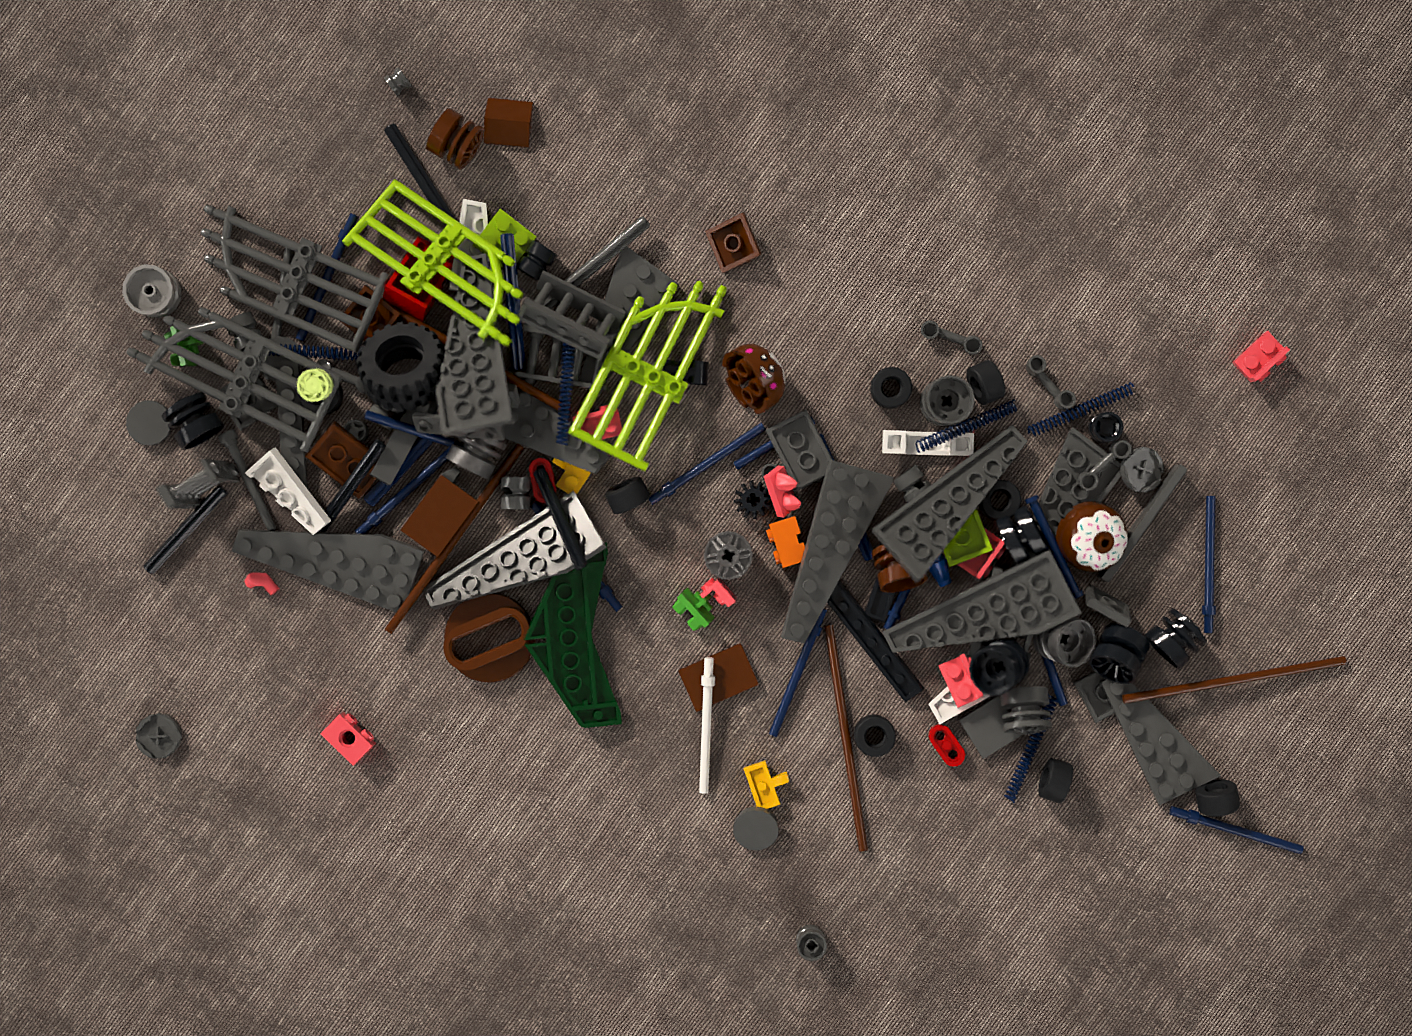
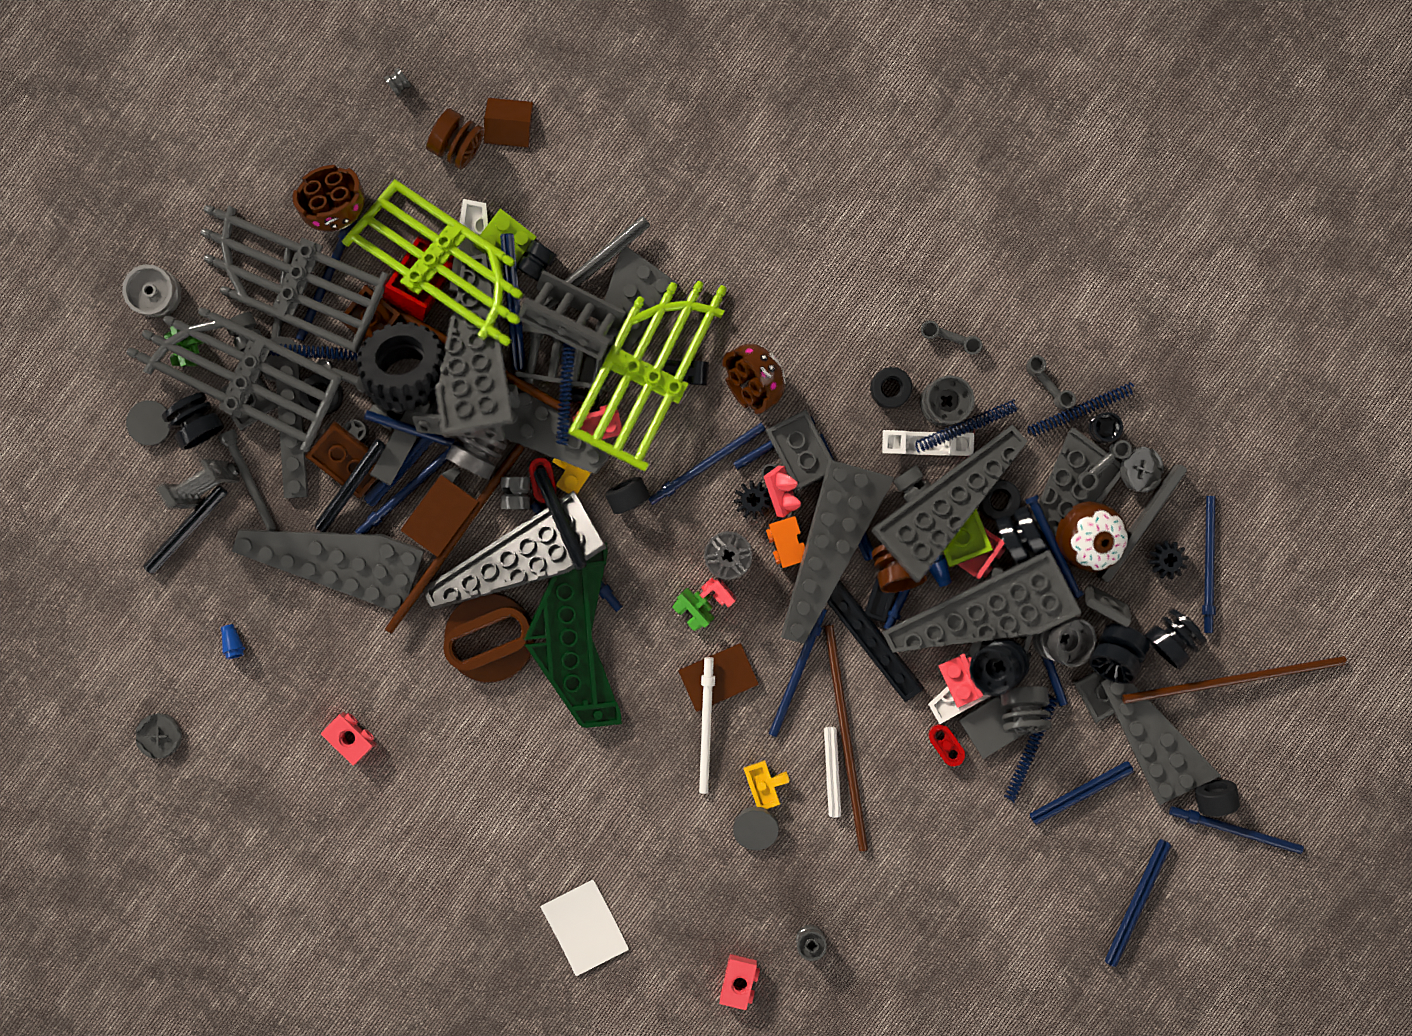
white wing [245,447,331,535] -> none
coral arm [245,572,280,596] -> none
yellowish green wheel [297,368,334,402] -> none
black axle [384,123,454,224] -> none
reddish brown slope [705,212,762,273] -> none
black tyre [854,714,896,757] -> none
black tyre [966,360,1006,405] -> none
black tyre [1038,758,1074,803] -> none
coral bracket [1232,331,1290,383] -> none
none -> blue cone [221,624,245,659]
none -> reddish brown cylinder [292,165,365,232]
none -> white sticker [541,880,629,976]
none -> black pin [569,388,599,409]
none -> coral brick [719,954,760,1010]
none -> white axle [824,727,841,818]
none -> dark blue axle [1030,761,1134,825]
none -> dark blue axle [1105,839,1171,967]
none -> black gear [1148,541,1189,580]

